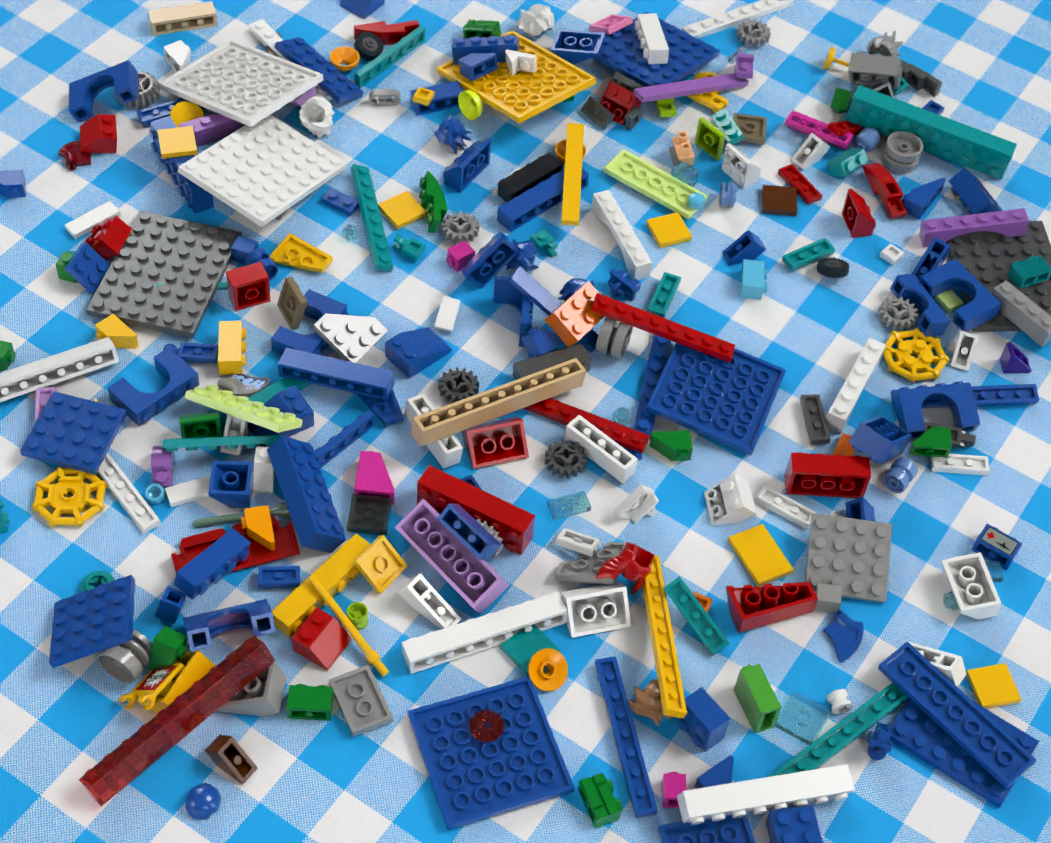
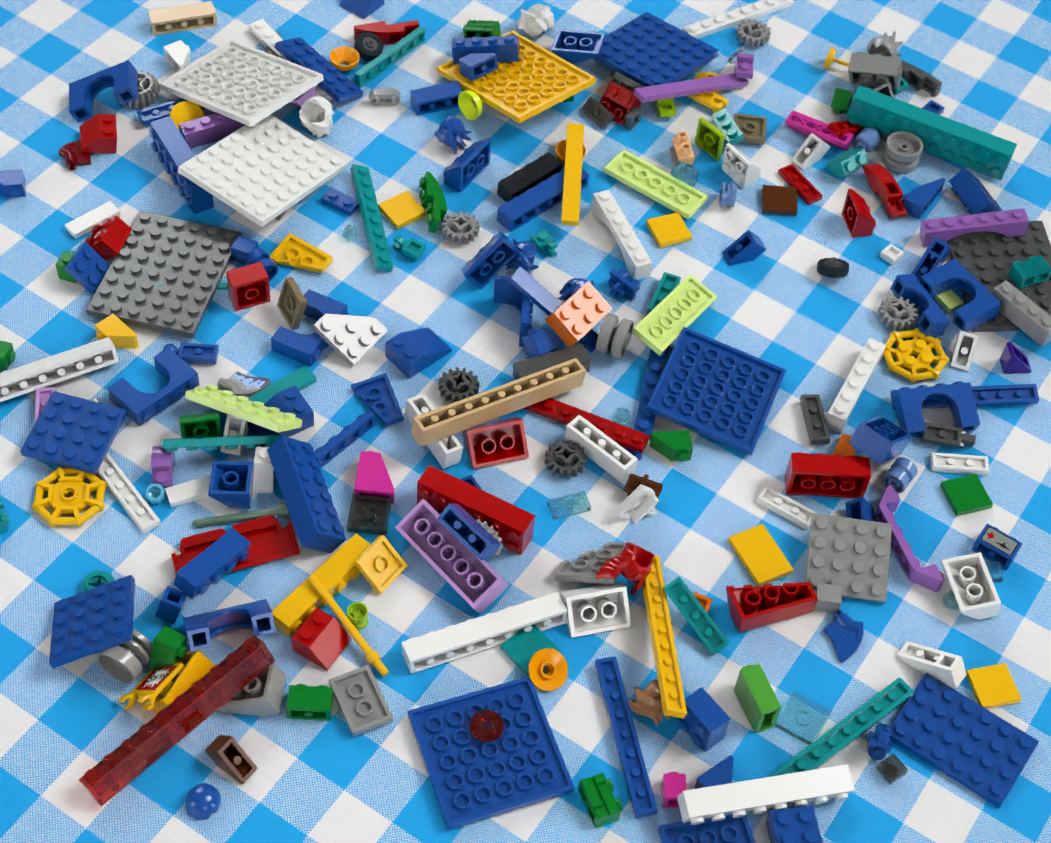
yellow tile [158,126,197,159] -> none
yellow brick [218,321,246,375] -> none
light orange slope [241,505,275,551] -> none
blue plate [258,566,300,588] -> none
brick [278,348,395,401] -> none
white slope [398,574,461,629] -> none
yellow tile [412,87,435,106] -> none
white slope [434,296,461,333] -> none
dark pink brick [446,241,475,272] -> none
white slope [505,49,537,76] -> none
white tile [555,528,600,557] -> none
bright pink tile [589,14,633,35] -> none
red plate [591,293,735,363] -> none
white brick [634,13,669,64] -> none
medium azure tile [687,192,706,209] -> none
white slope [704,474,757,526] -> none
medium azure brick [740,259,768,300] -> none
teal plate [782,238,835,271] -> none
white wheel [827,689,853,715] -> none
blue plate [878,641,1036,789] -> none
green slope [909,426,951,458] -> none
none -> reddish brown hips [623,473,663,498]
none -> yellowish green plate [632,274,718,356]
none -> medium lavender slope [875,485,944,592]
none -> clear smoke plate [876,754,908,785]
none -> green tile [940,474,993,516]

